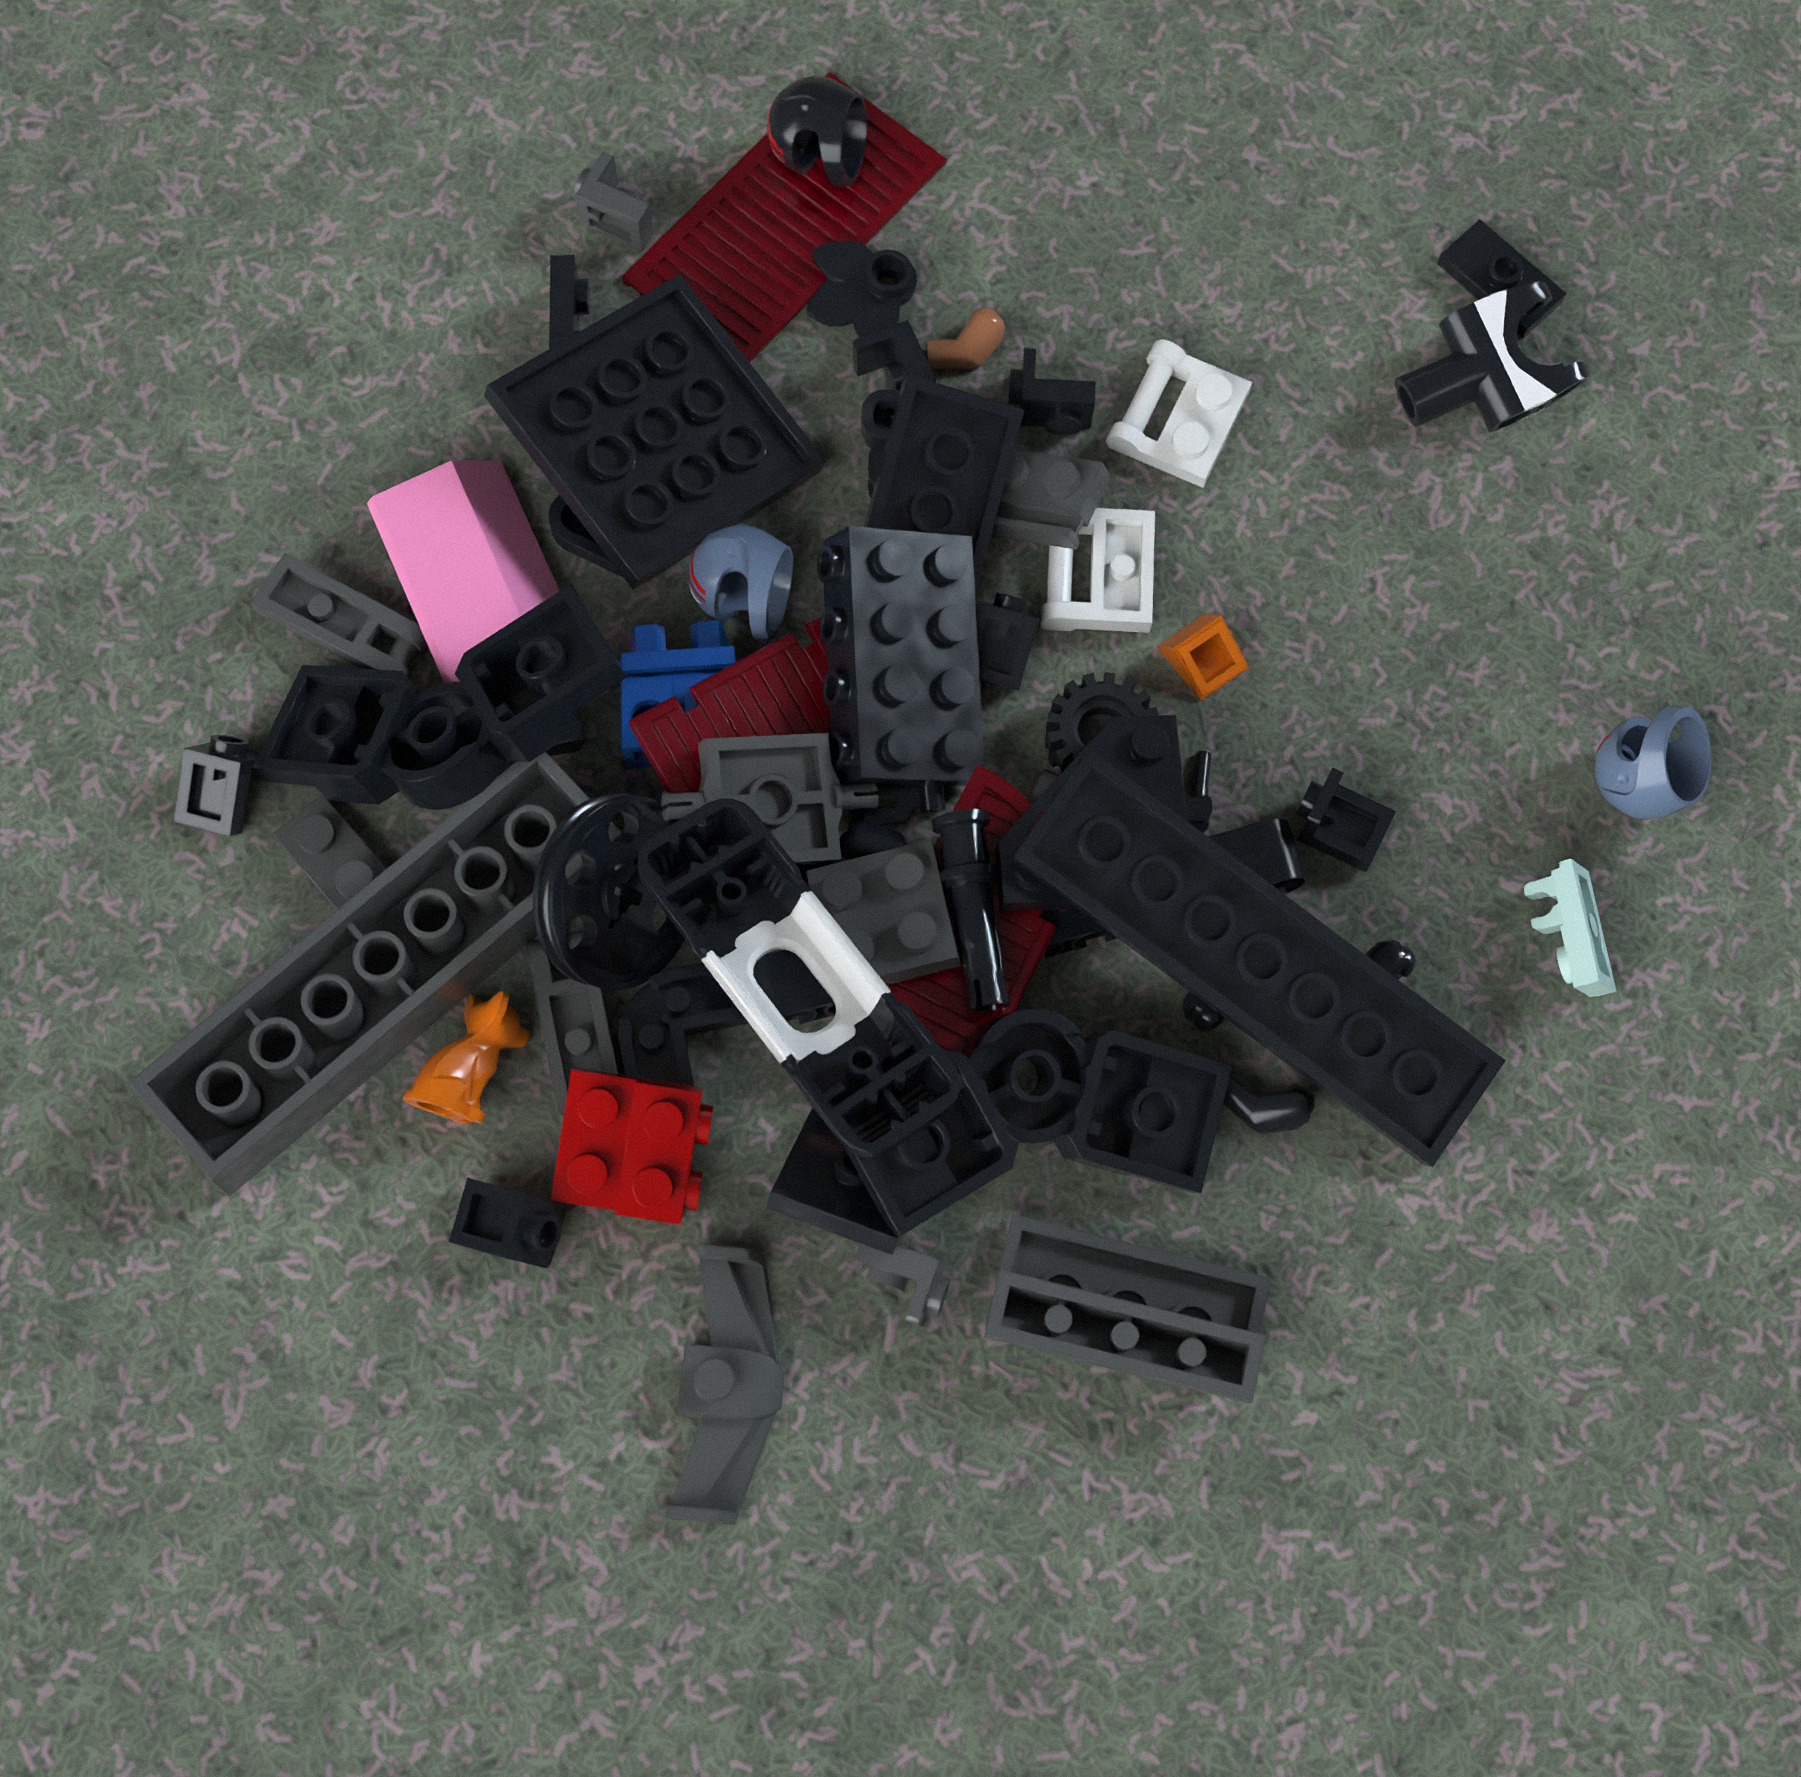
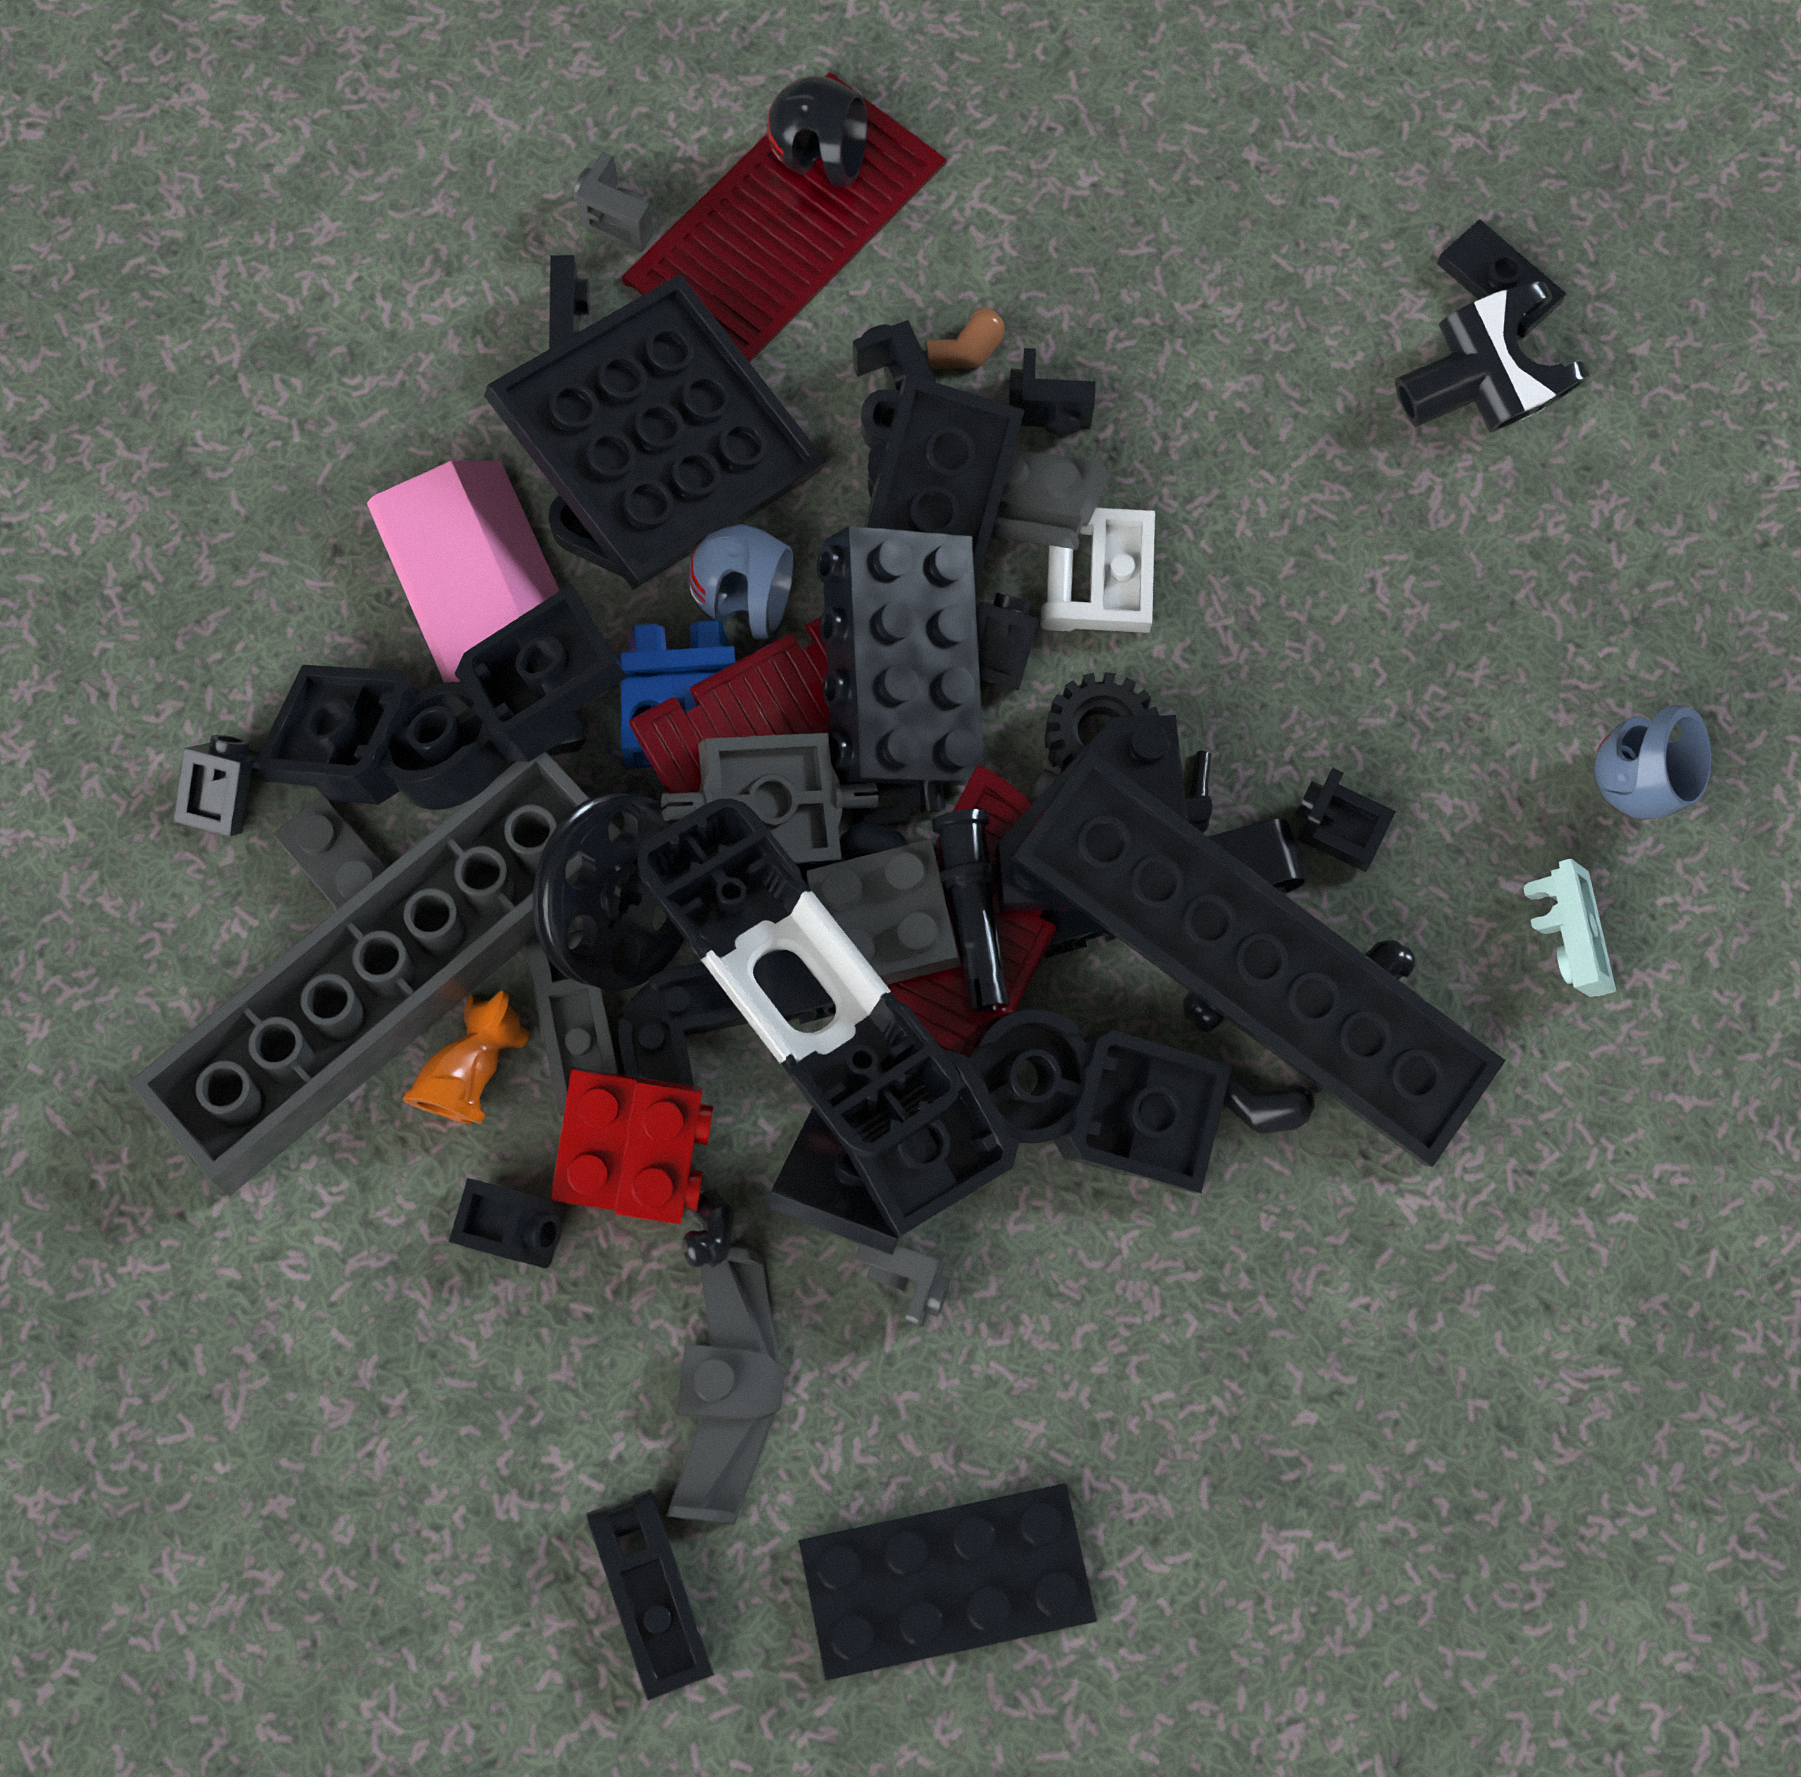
dark grey plate [251,553,429,678] -> none
black plate [807,241,917,337] -> none
dark grey slope [984,1214,1271,1404] -> none
white plate [1106,340,1252,488] -> none
orange slope [1157,614,1249,700] -> none
none -> black plate [586,1489,715,1701]
none -> black arm [683,1190,735,1268]
none -> black plate [799,1483,1097,1681]

